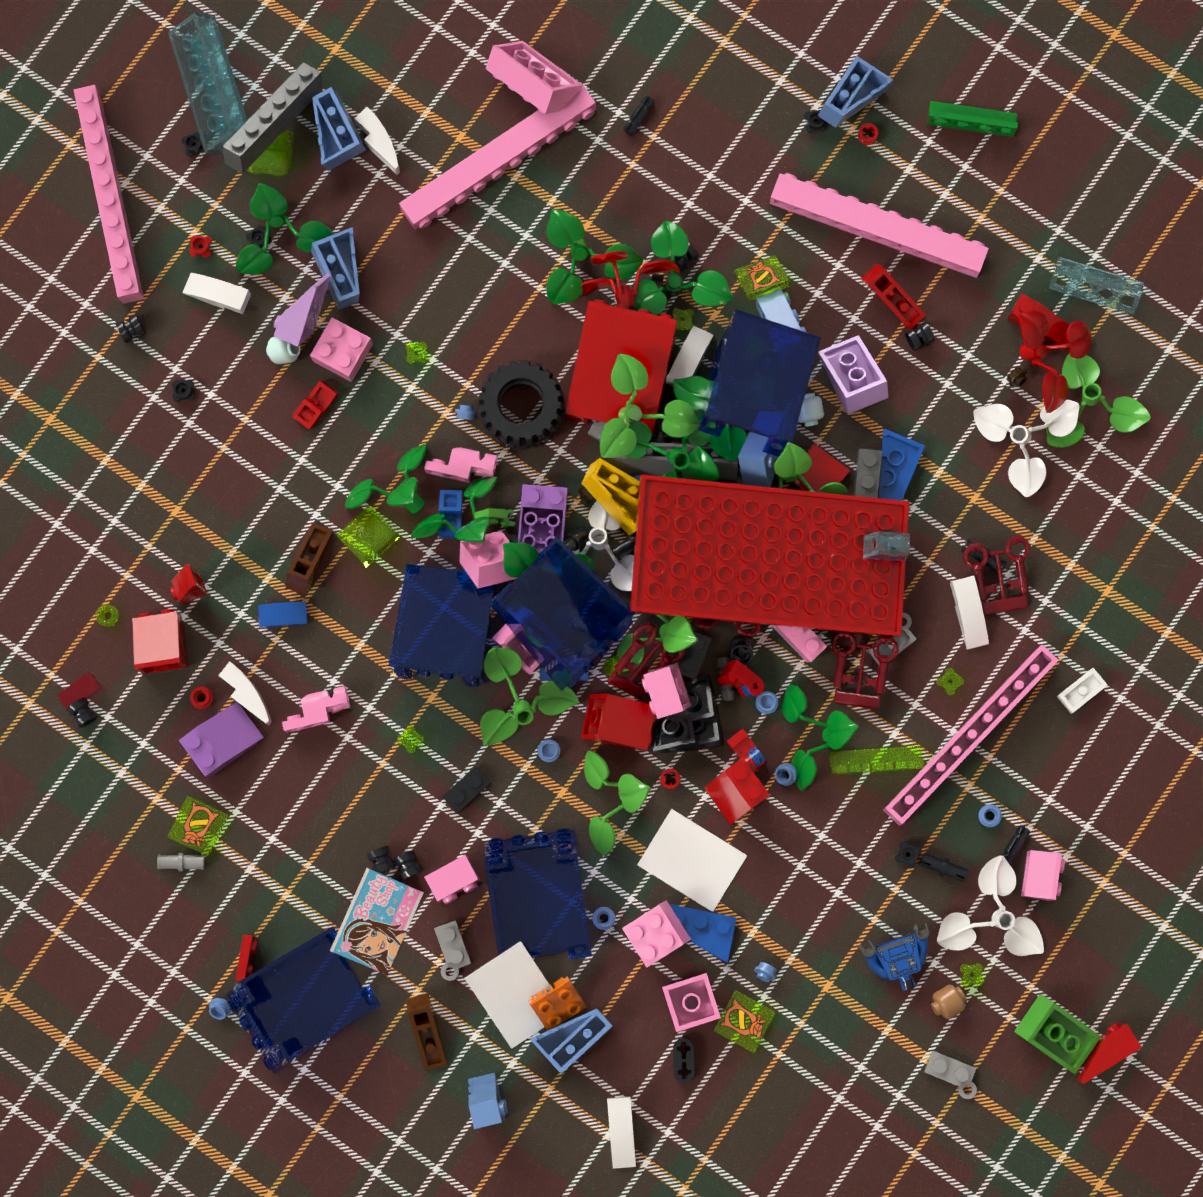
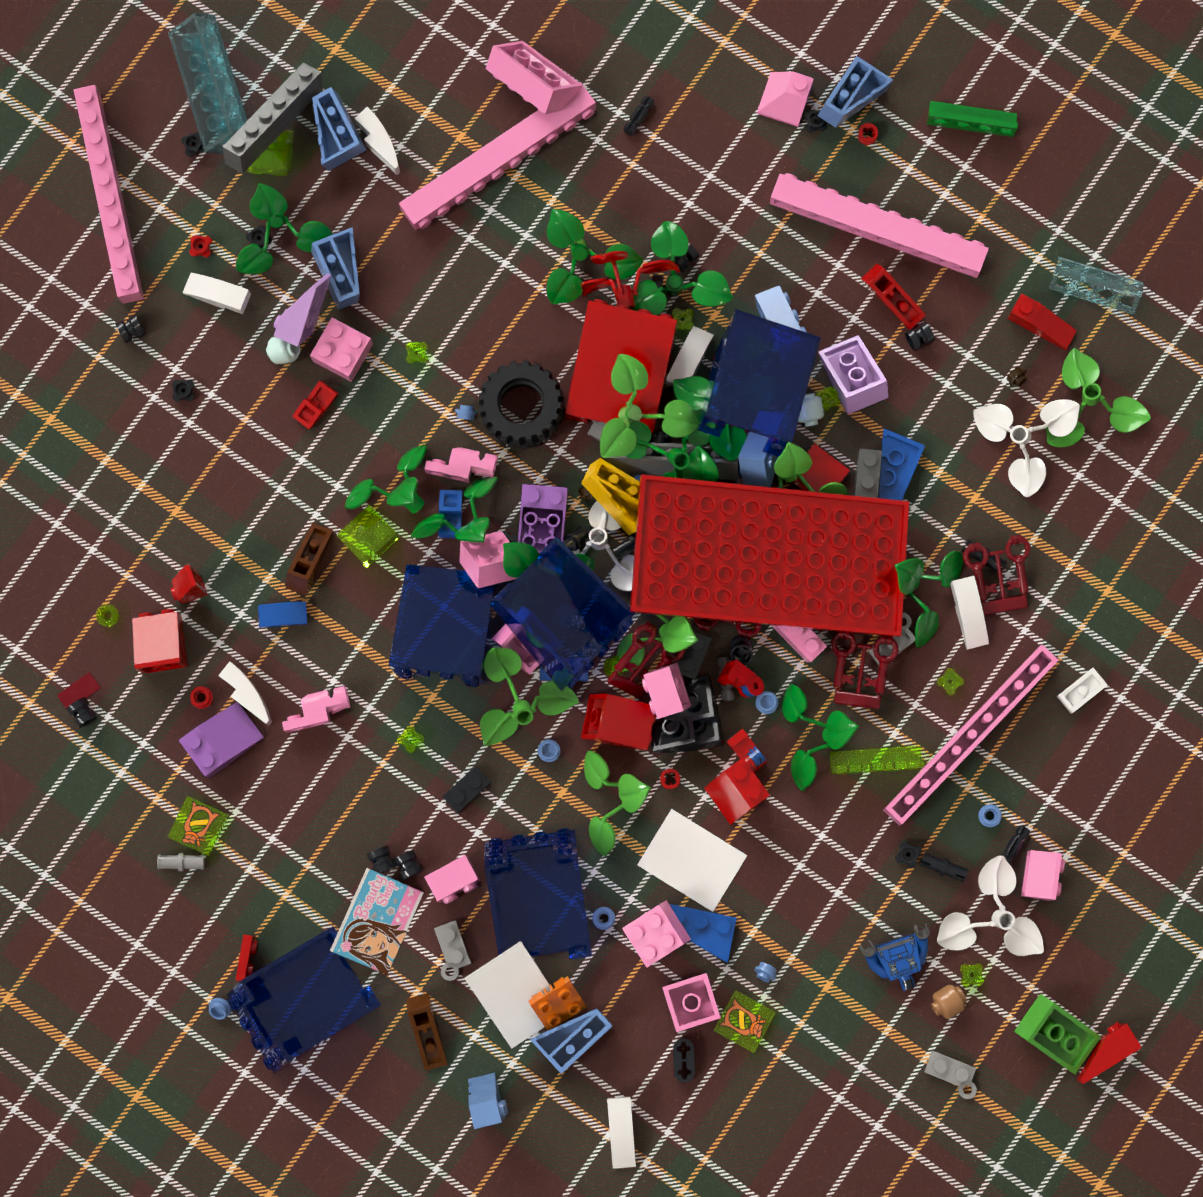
bright green plate [475,508,515,528] -> none
clear neon green tile [734,255,791,301] -> none
medium blue plate [775,763,797,786] -> none
clear light blue torso [863,531,910,561] -> none
red plant [1017,311,1092,413] -> none
none -> bright pink slope [757,72,814,127]
none -> clear neon green plate [815,387,841,411]
none -> green plant [895,551,963,648]

